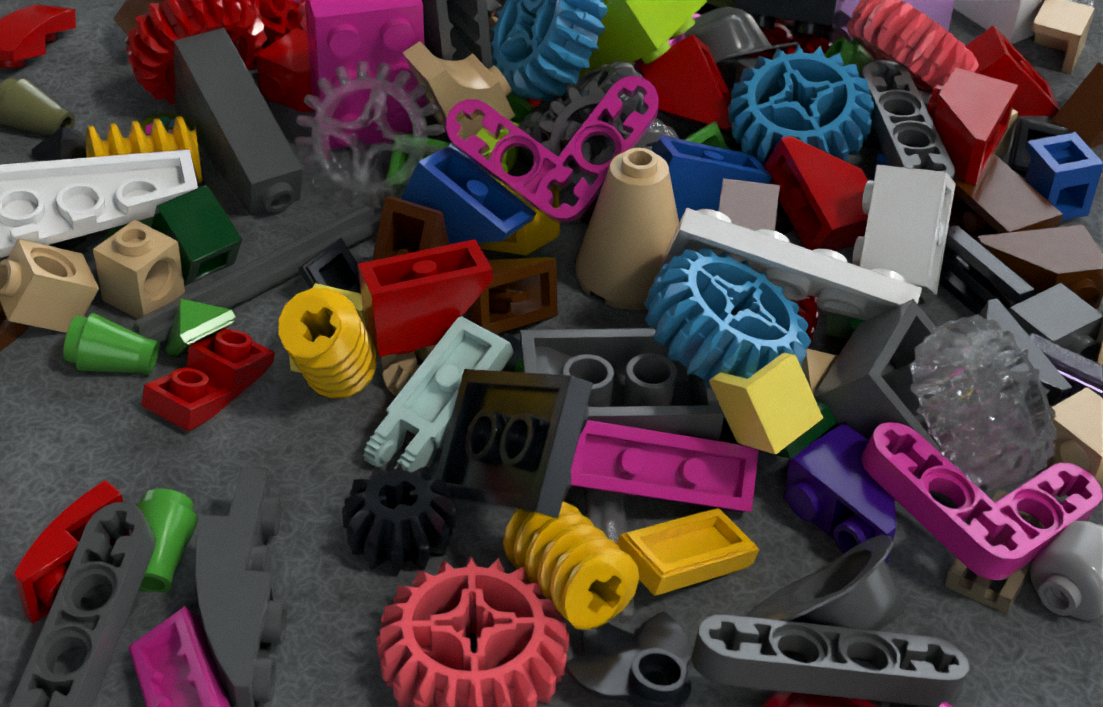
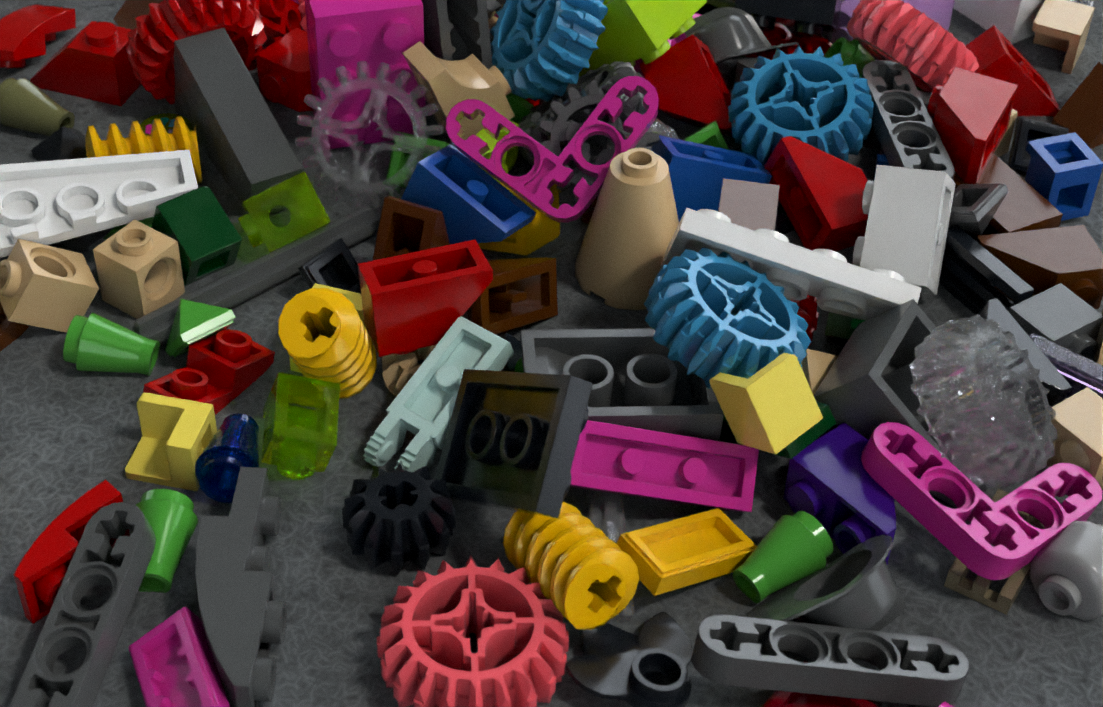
none -> red slope [30,21,141,106]
none -> light yellow panel [125,392,219,491]
none -> clear blue cone [195,413,260,503]
none -> clear neon green brick [237,171,331,253]
none -> clear neon green brick [261,372,340,479]
none -> bright green cone [732,511,833,604]
none -> flat silver slope [948,183,1008,235]

